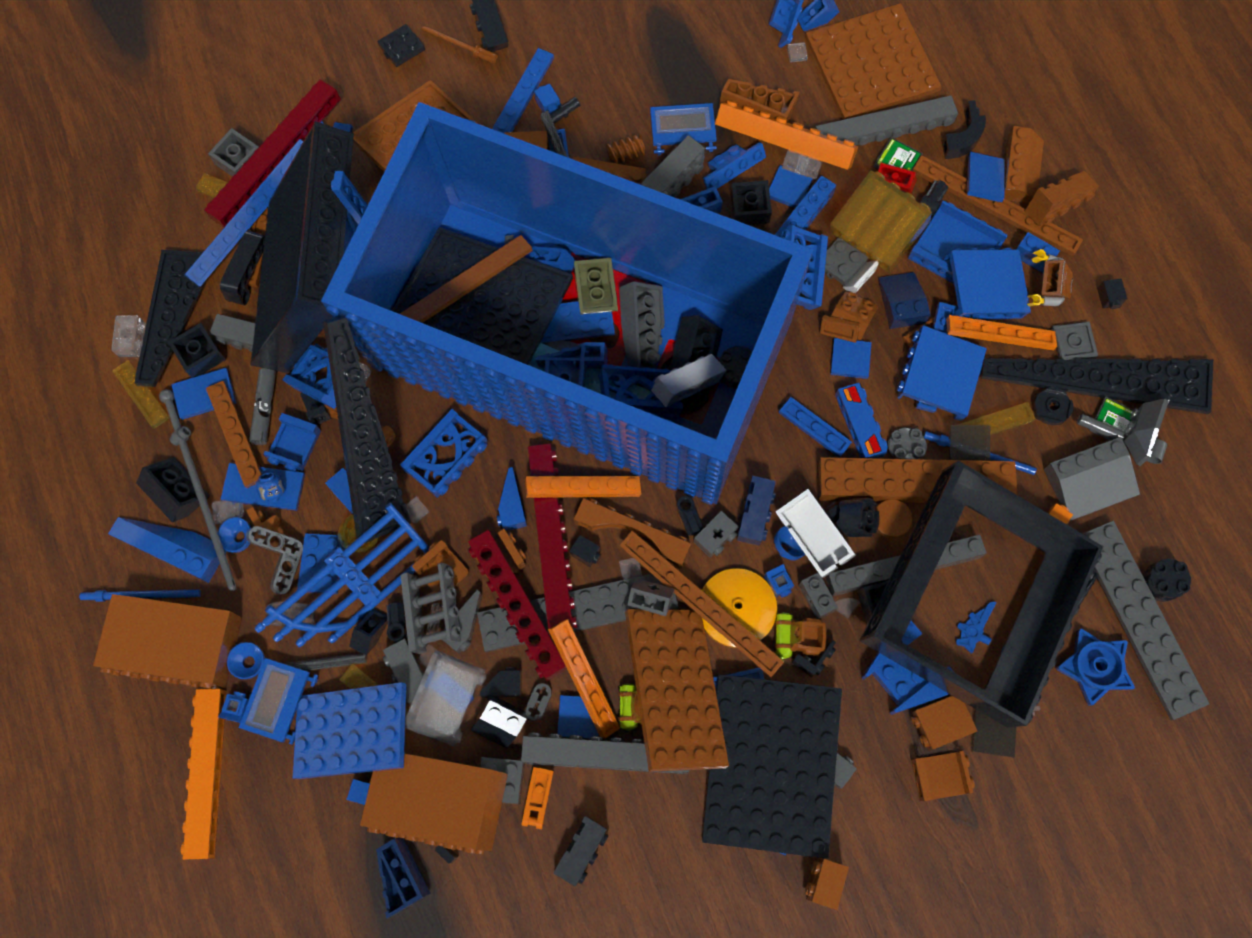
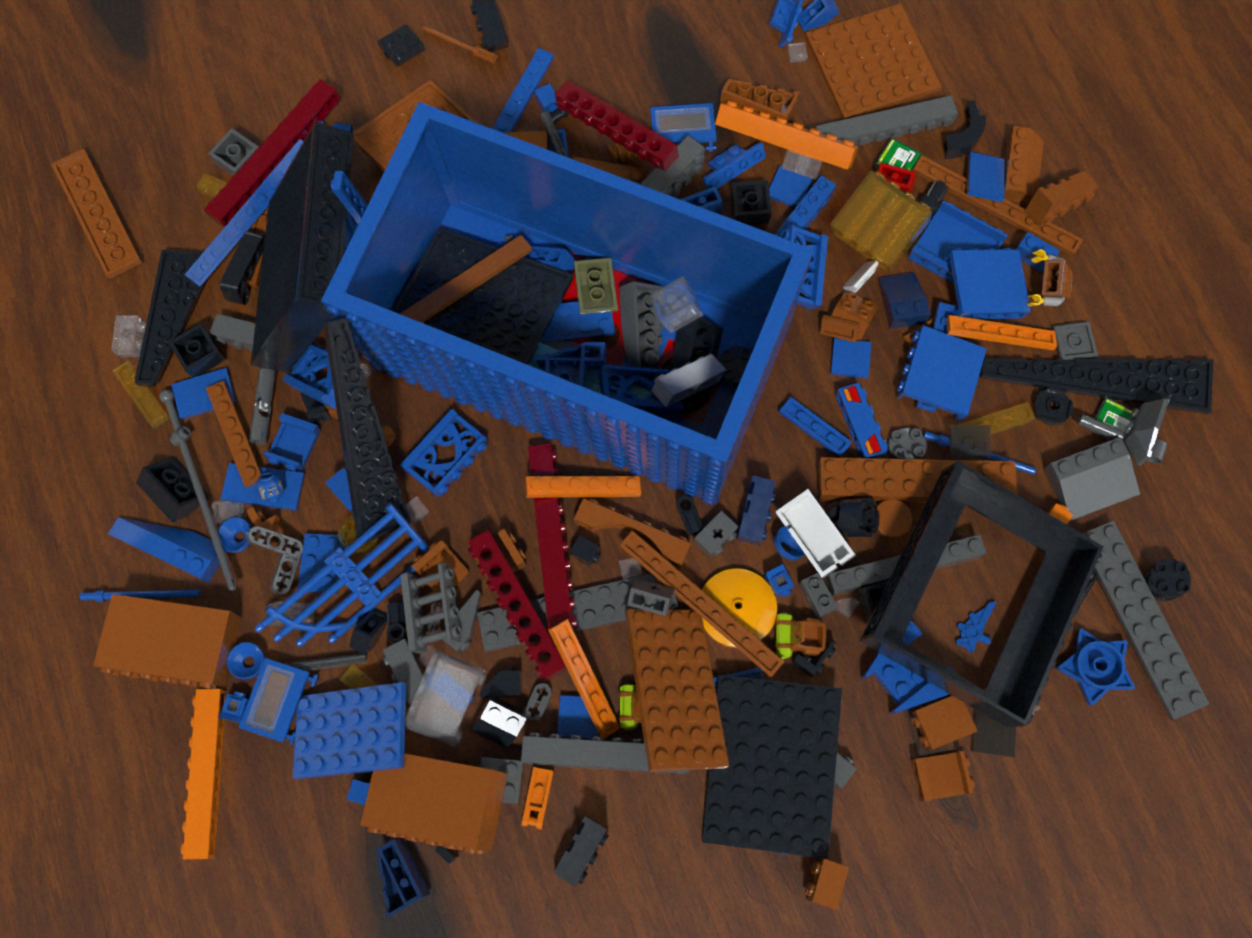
blue slope [496,467,527,531] -> none
dark grey plate [825,238,868,286] -> none
black brick [1097,278,1128,309] -> none
none -> dark orange plate [51,148,142,279]
none -> dark red brick [554,80,679,171]
none -> clear brick [651,276,703,334]

